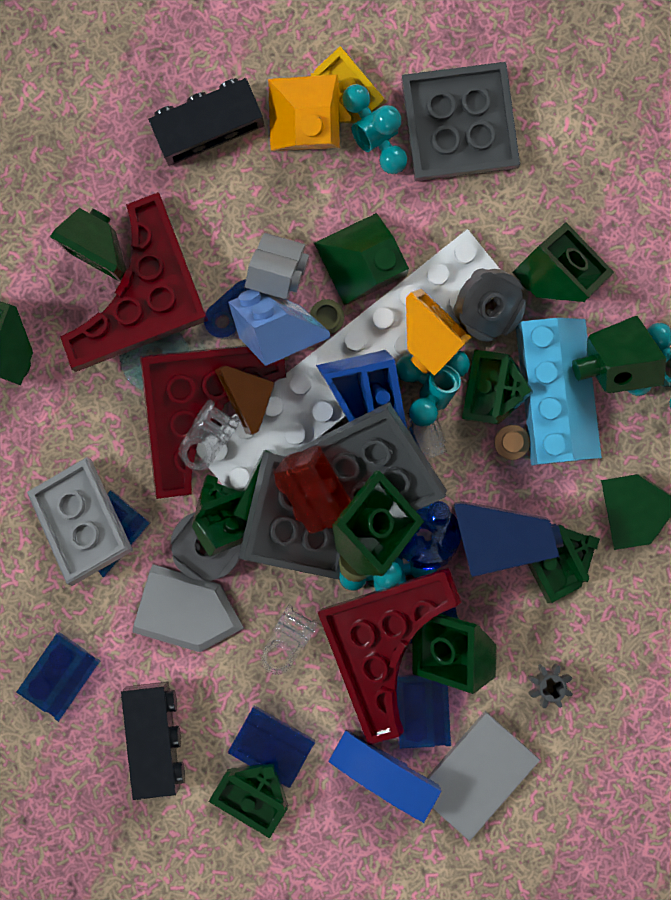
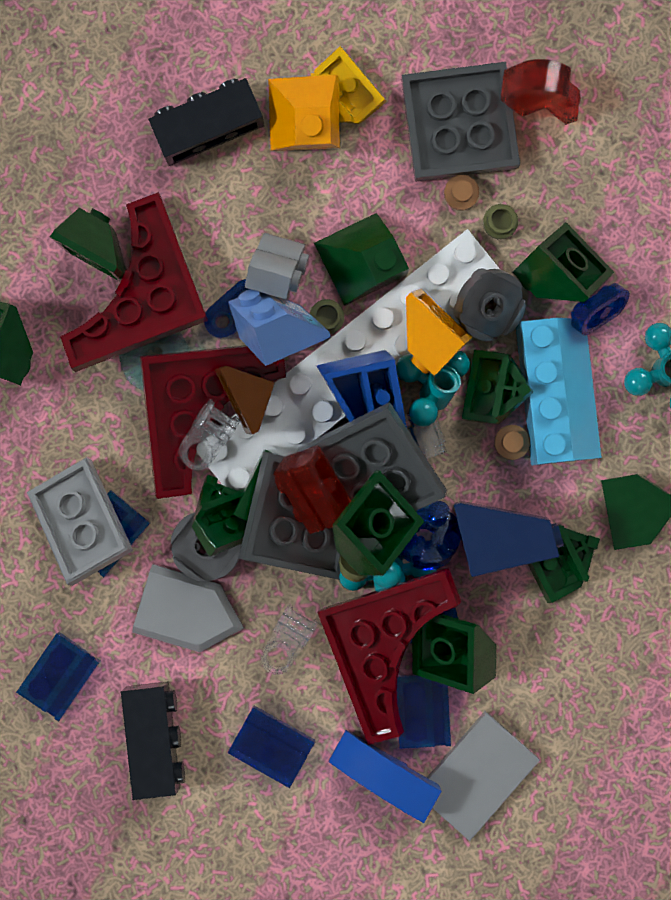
dark green slope [208,764,289,838] -> none
teal piece [342,84,407,174] -> none
dark grey gear [528,664,573,708] -> none
dark green torso [572,316,667,393] -> none
none -> medium nougat plate [444,175,479,211]
none -> olive plate [483,204,518,240]
none -> clear red brick [501,59,581,125]
none -> clear blue plate [571,283,630,336]

